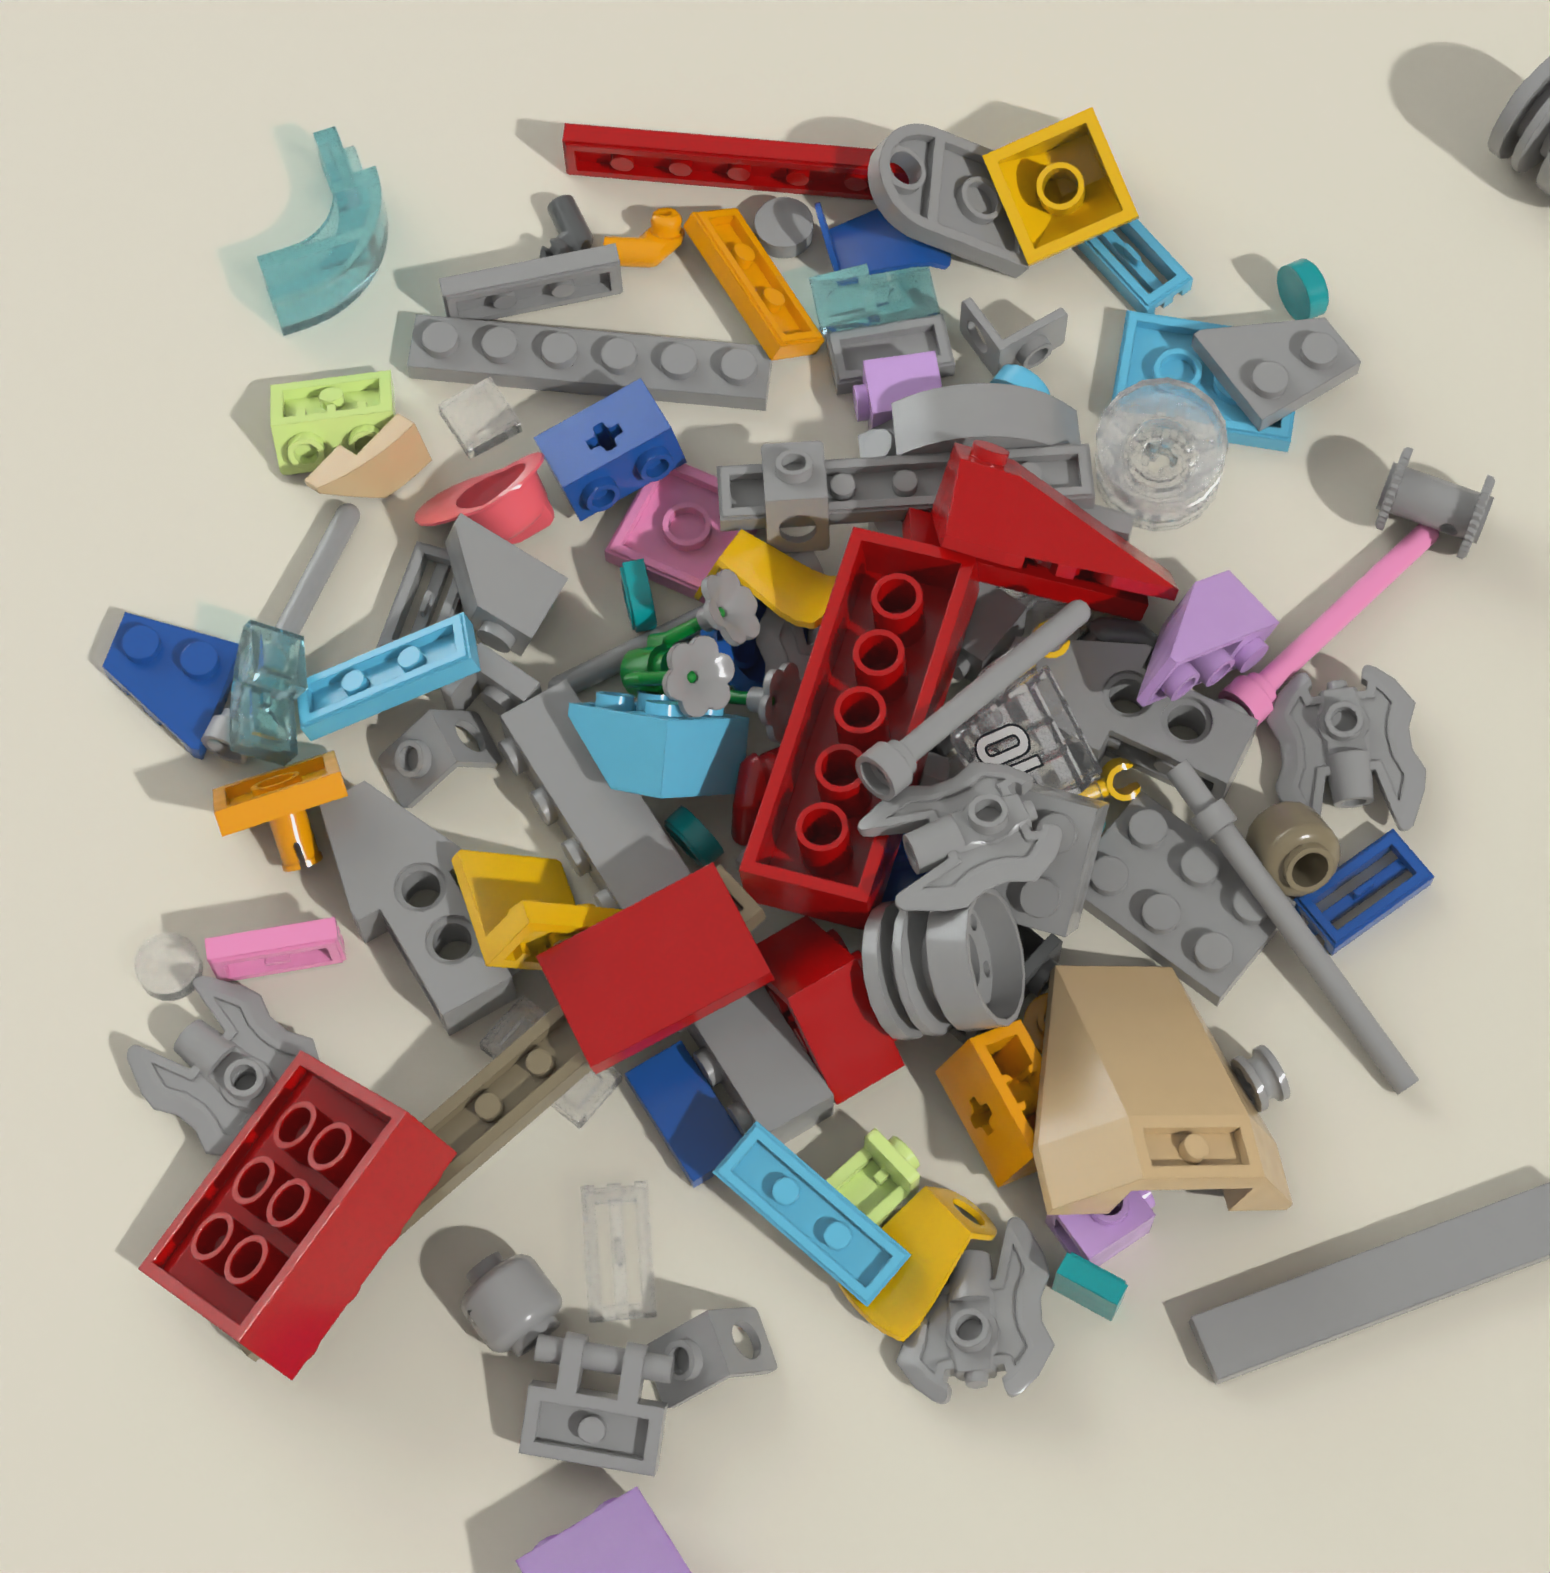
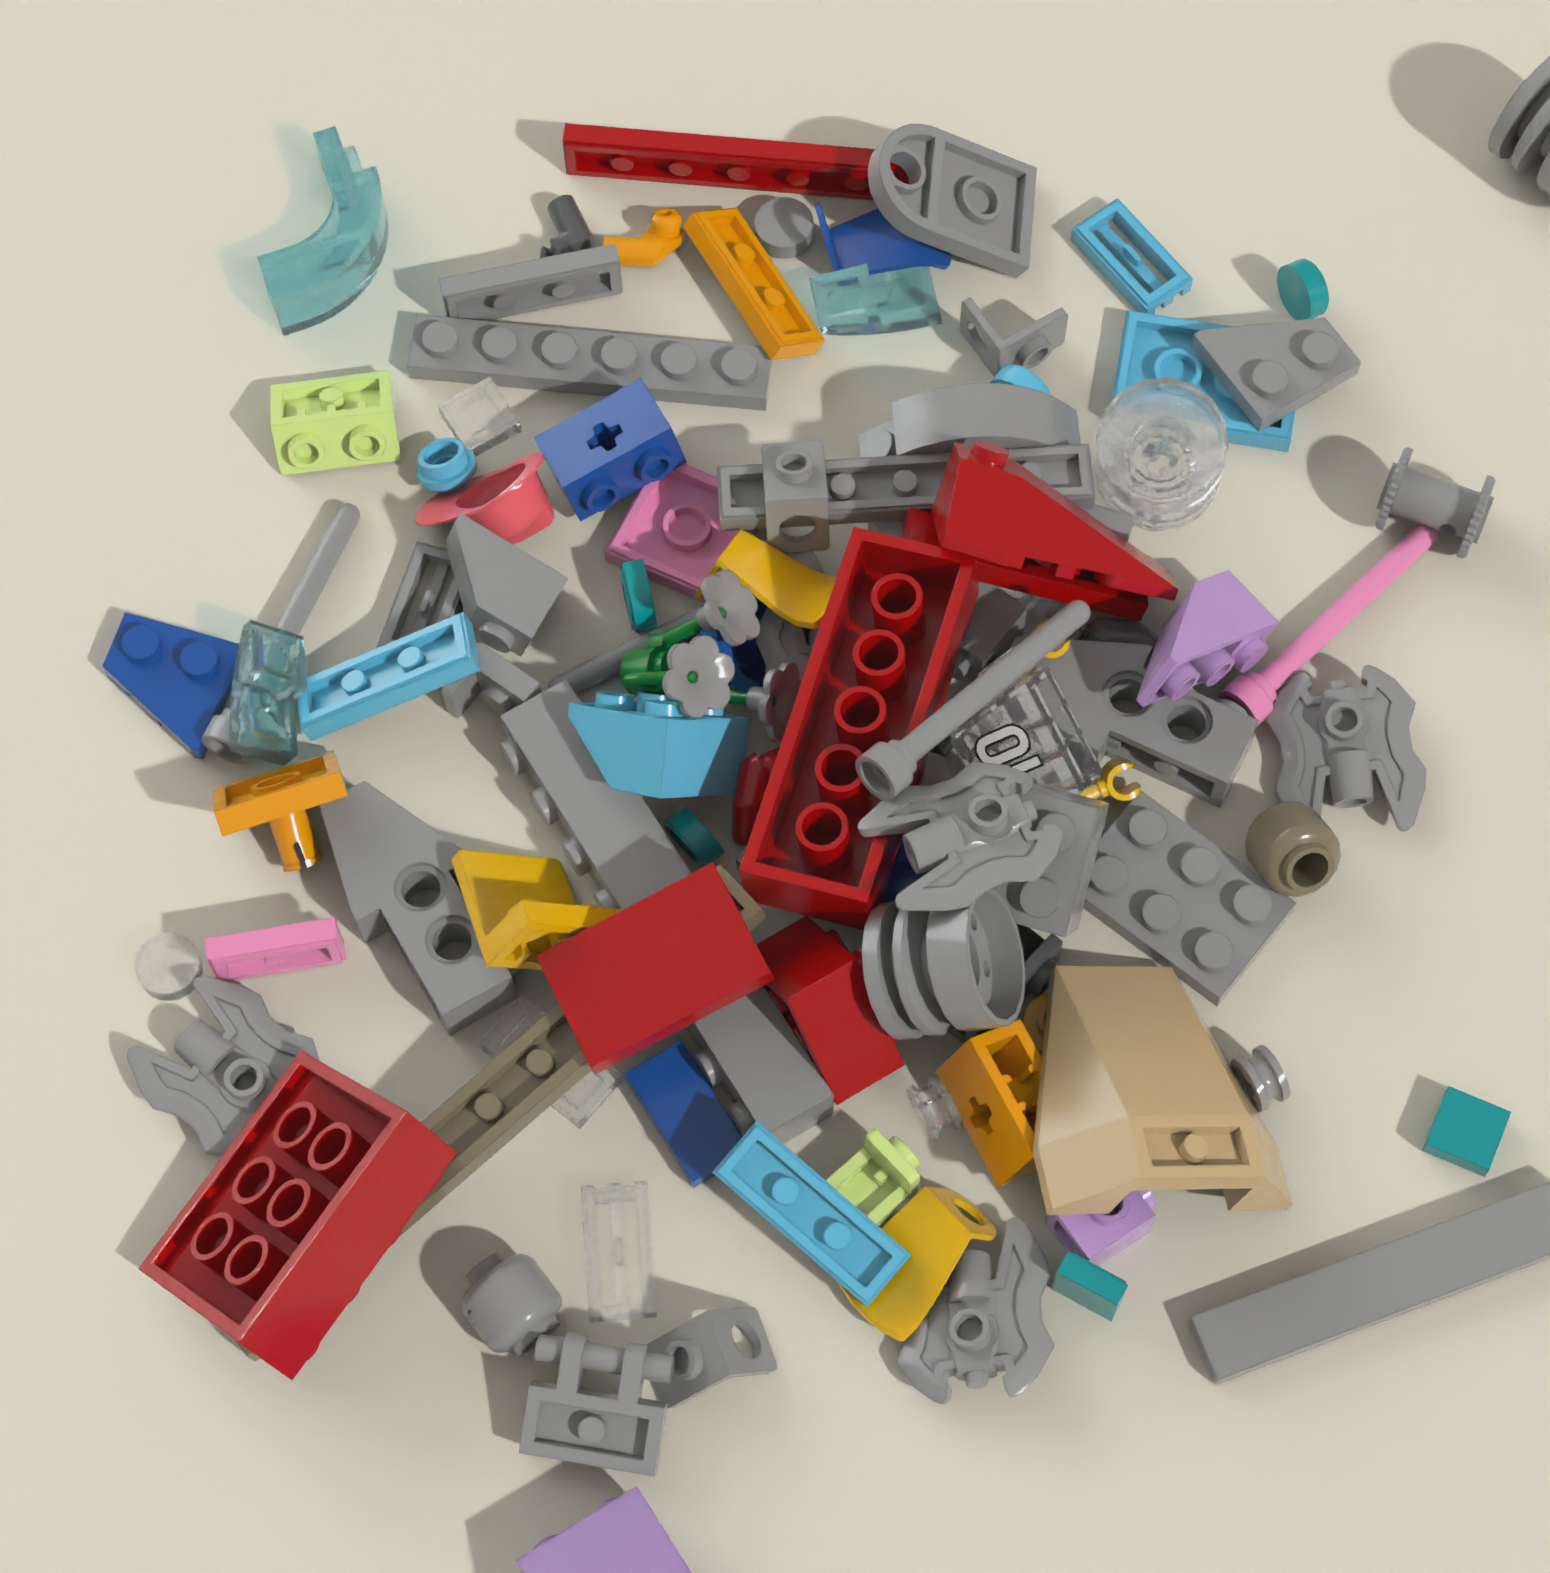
tan slope [304,413,432,498] -> none
light grey bracket [378,709,503,808] -> none
light grey tile [825,314,955,395] -> none
lavender brick [852,351,942,430] -> none
yellow slope [982,107,1139,266] -> none
light grey bar [1166,759,1419,1095] -> none
blue tile [1293,829,1434,956] -> none
none -> medium azure plate [416,437,477,493]
none -> clear bush [906,1073,963,1142]
none -> teal tile [1422,1086,1511,1177]

